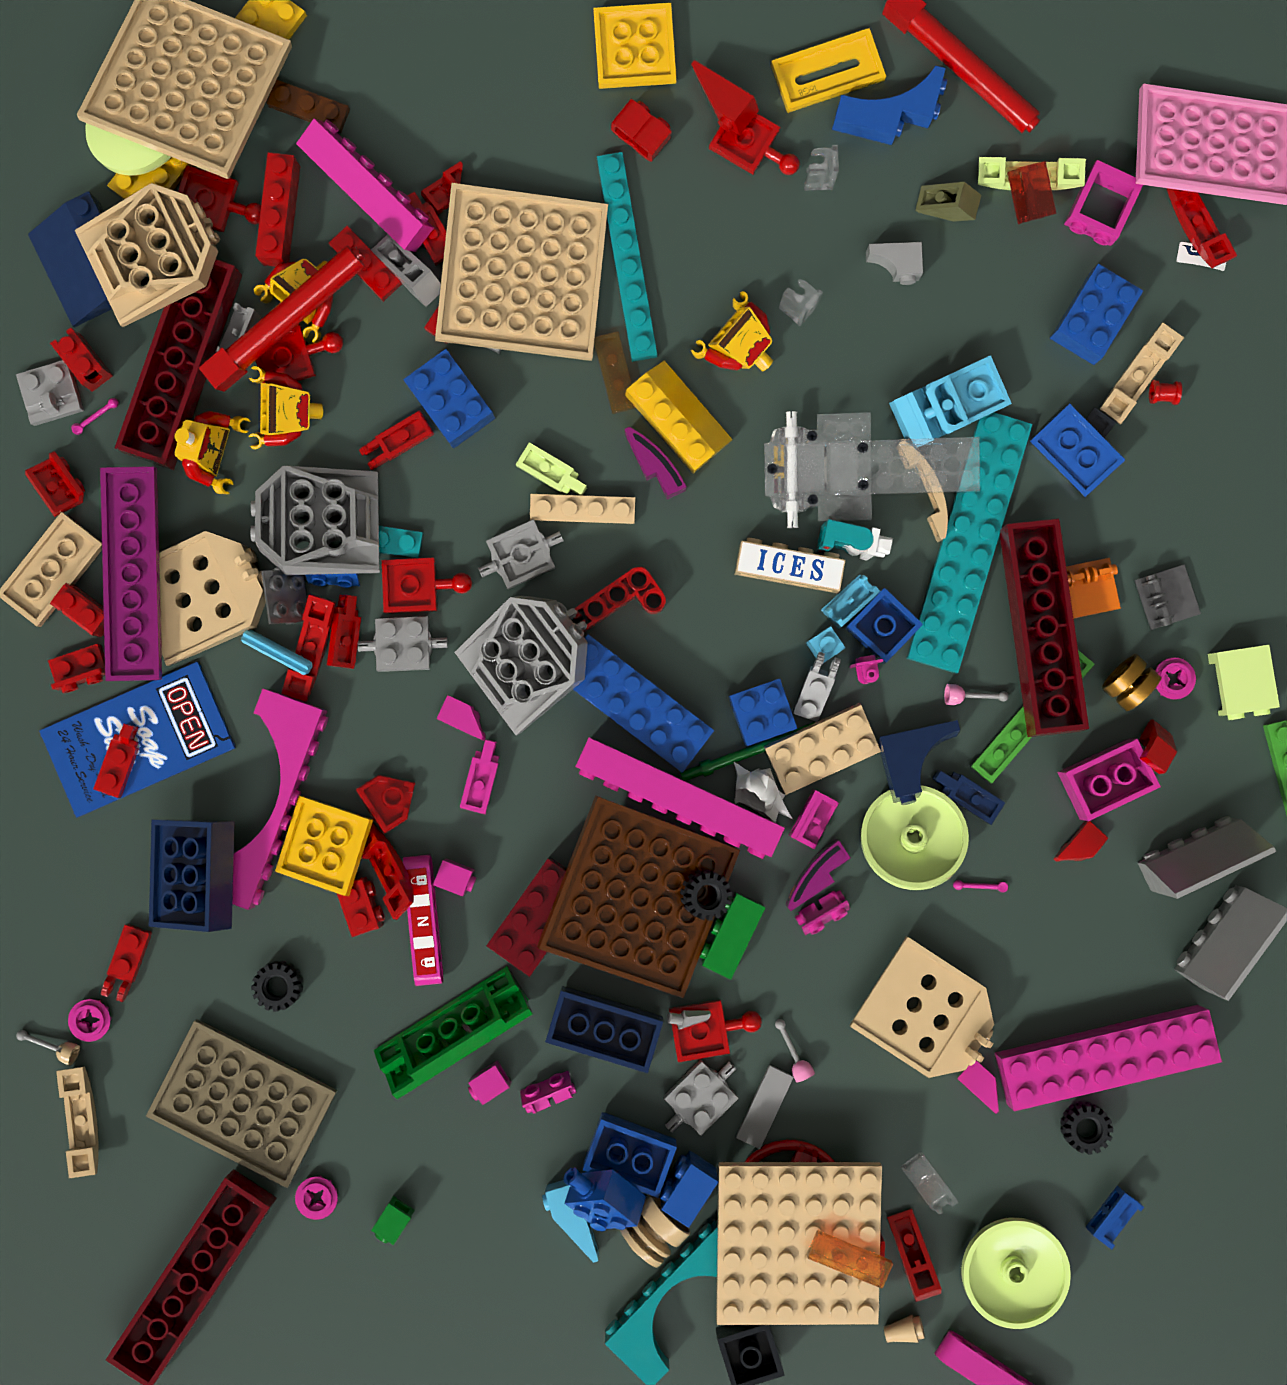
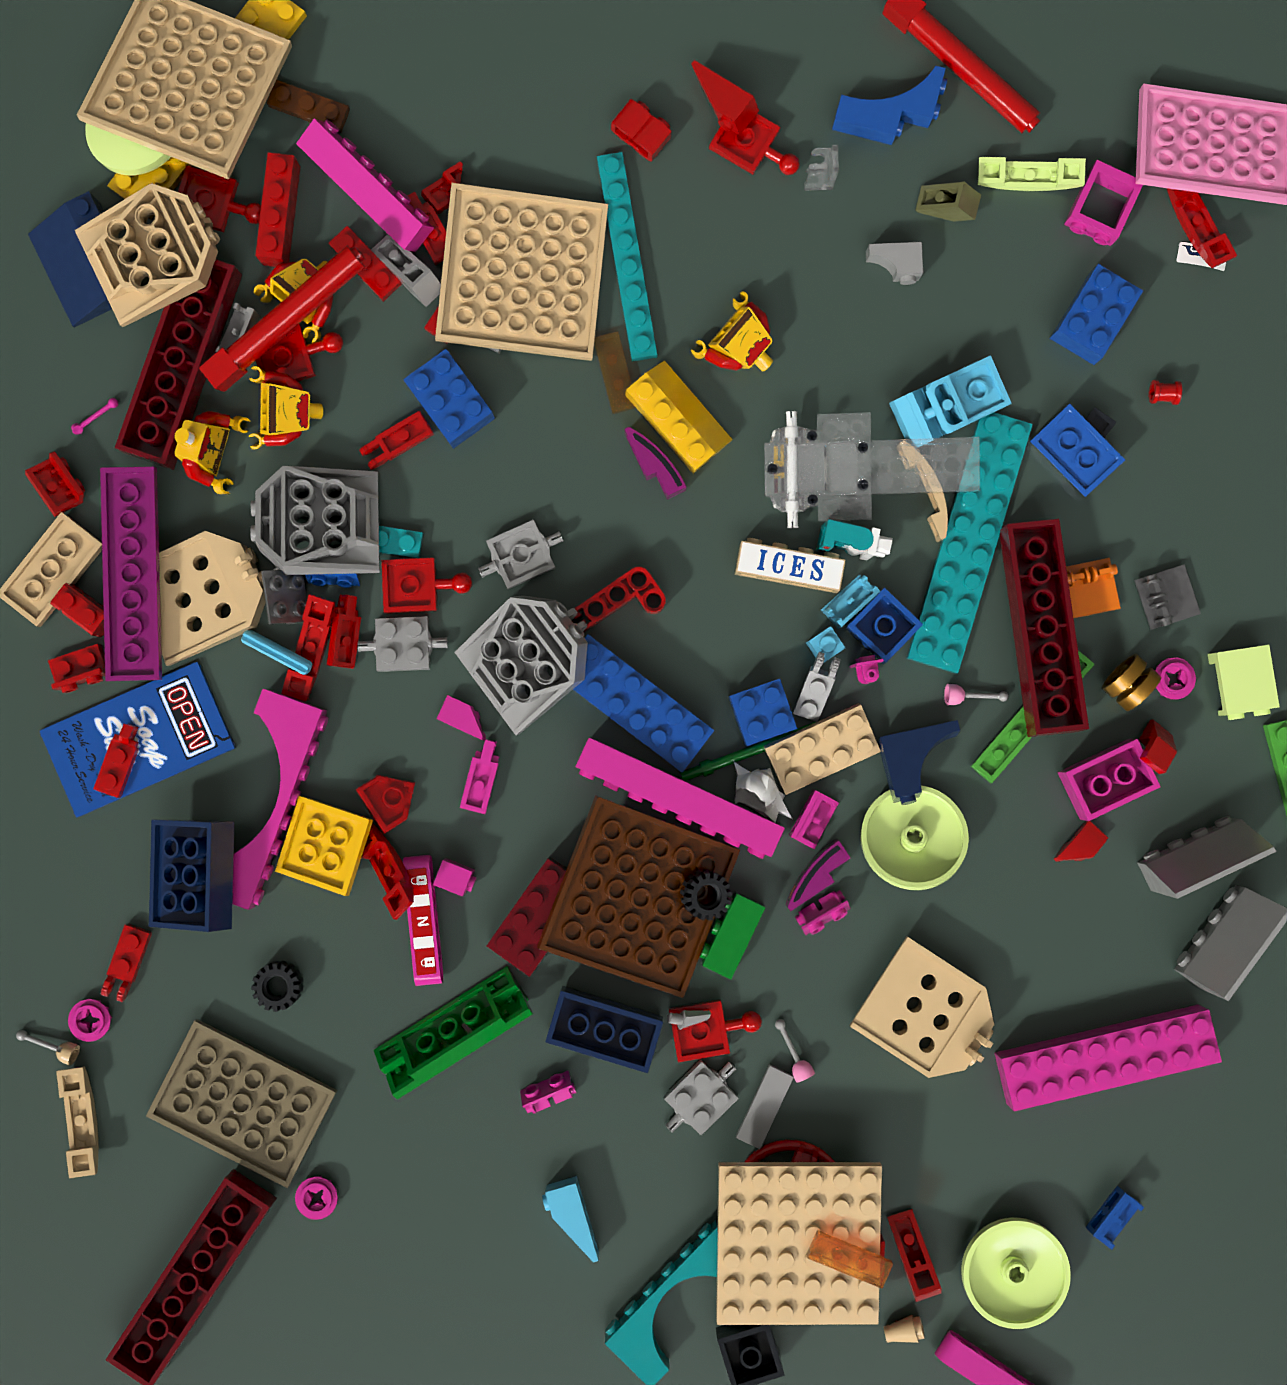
light grey hinge [16,360,84,426] -> none
red brick [50,328,113,392] -> none
red bracket [337,876,385,937] -> none
green brick [371,1196,415,1245] -> none
dark pink brick [468,1060,512,1105] -> none
yellowish green hinge [516,443,587,495] -> none
tan plate [530,494,635,524] -> none
blue brick [564,1168,646,1231] -> none
blue brick [583,1112,677,1198] -> none
yellow plate [593,3,676,89] -> none
tan wheel [620,1195,691,1268] -> none
blue brick [660,1150,718,1228] -> none
yellow piece [771,28,886,113] -> none
clear hinge [779,280,823,326] -> none
clear hinge [901,1151,958,1214] -> none
dark blue hinge [932,770,1005,825] -> none
dark pink hinge [953,880,1008,892] -> none
dark pink slope [957,1060,999,1114] -> none
clear red hinge [1007,161,1056,224] -> none
black tyre [1060,1102,1113,1155] -> none
tan slope [1099,323,1184,425] -> none

